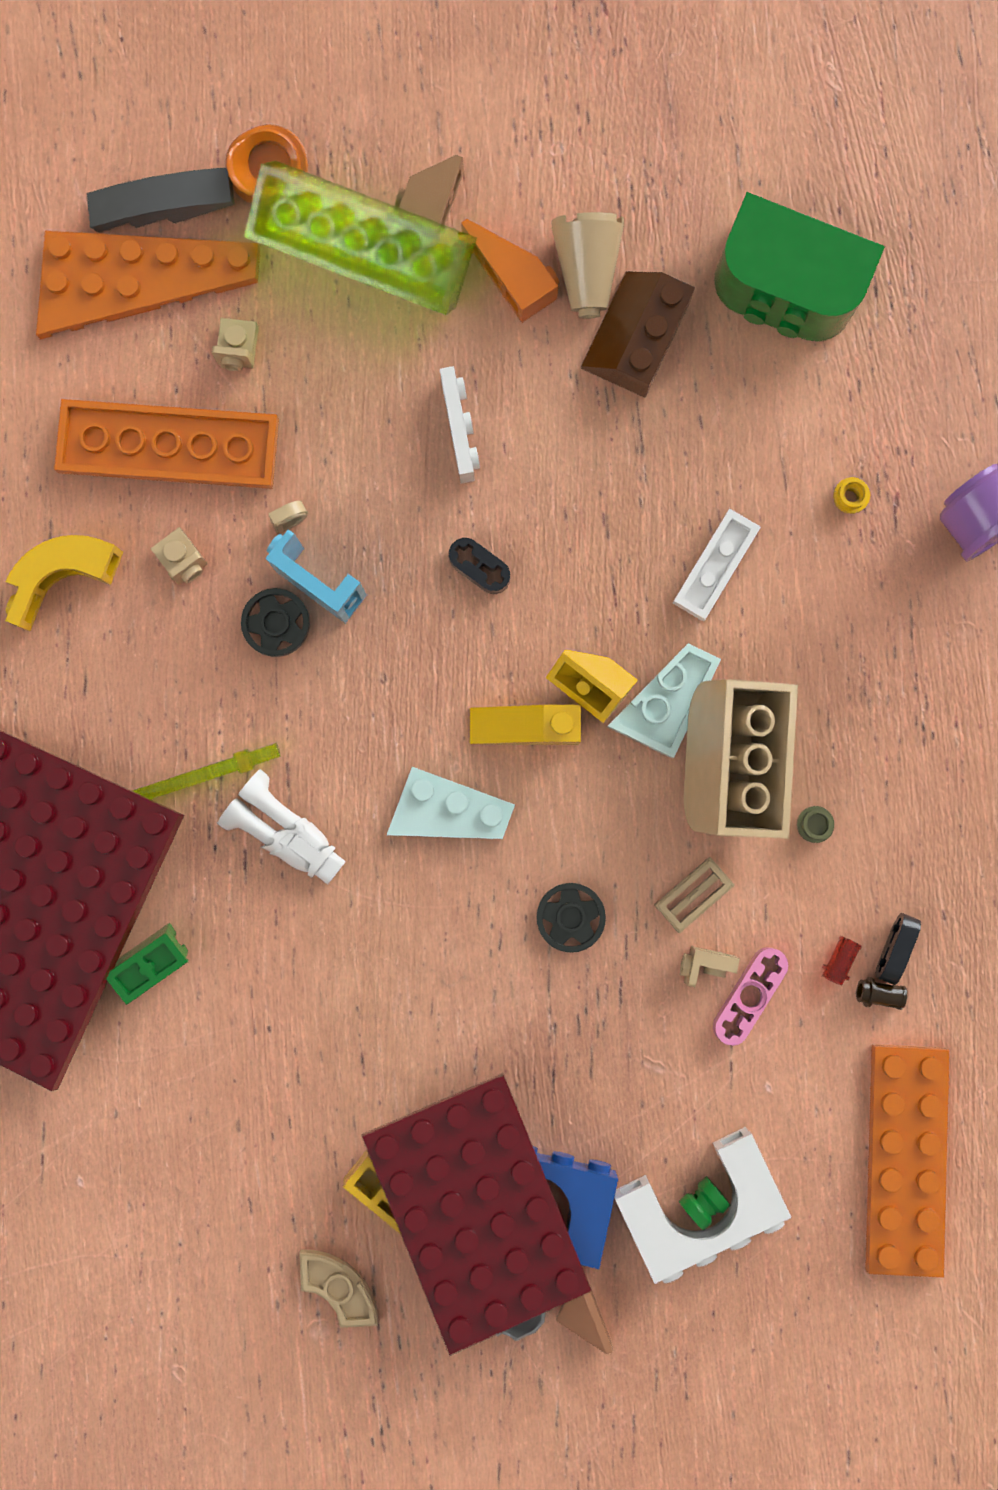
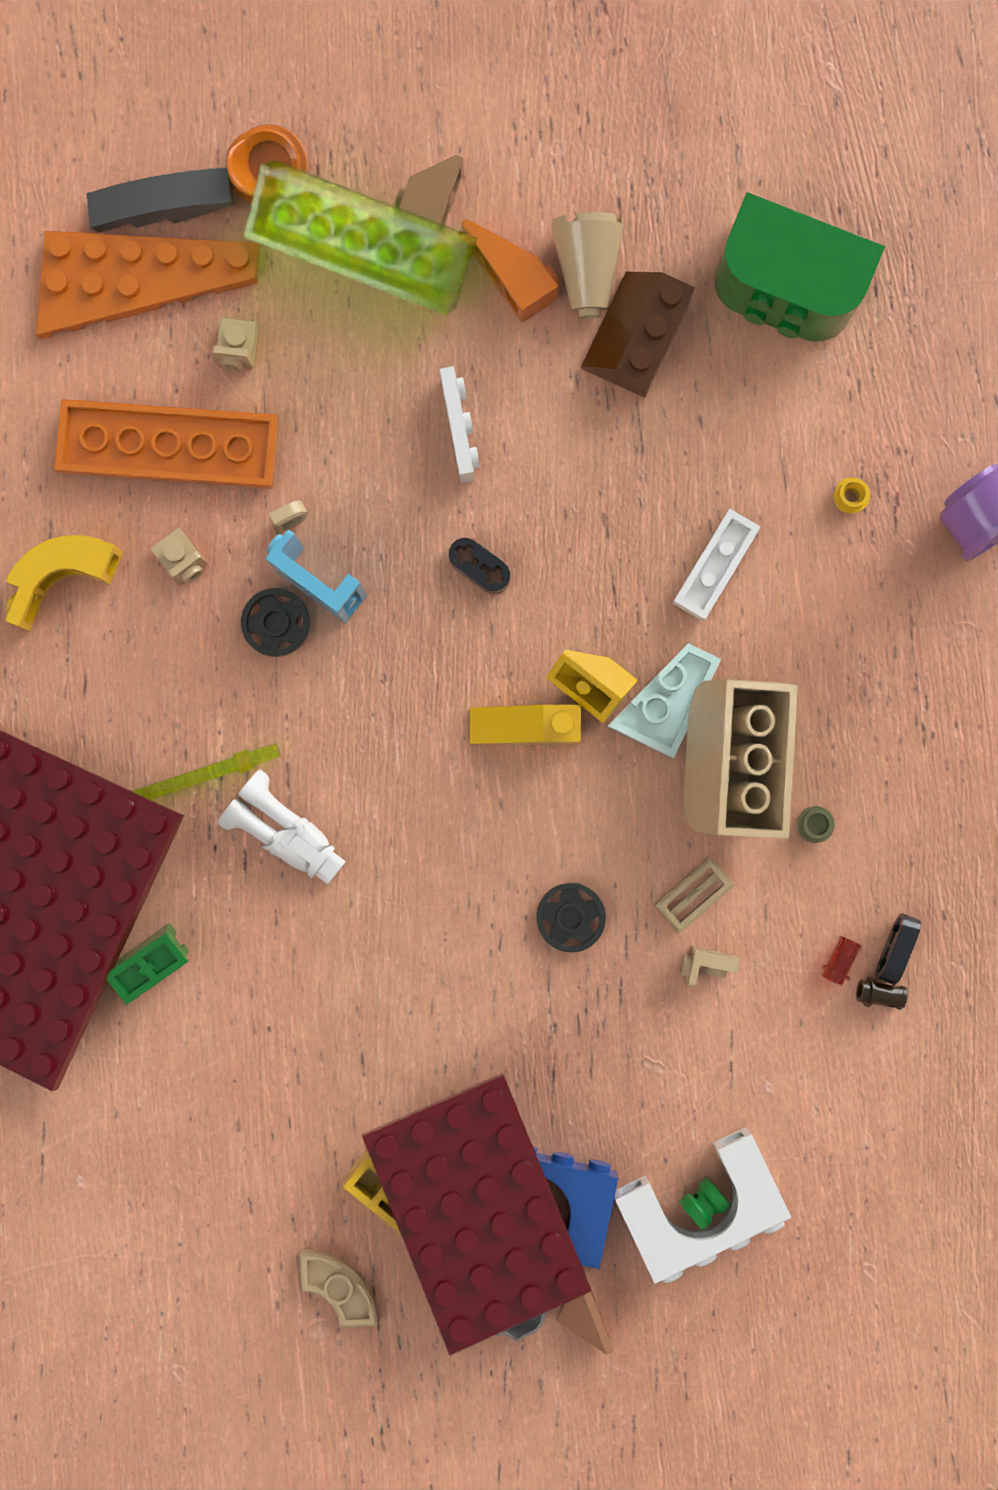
light aqua wing [387,767,515,839] -> none
bright pink beam [713,947,788,1045] -> none
orange plate [865,1045,950,1278] -> none

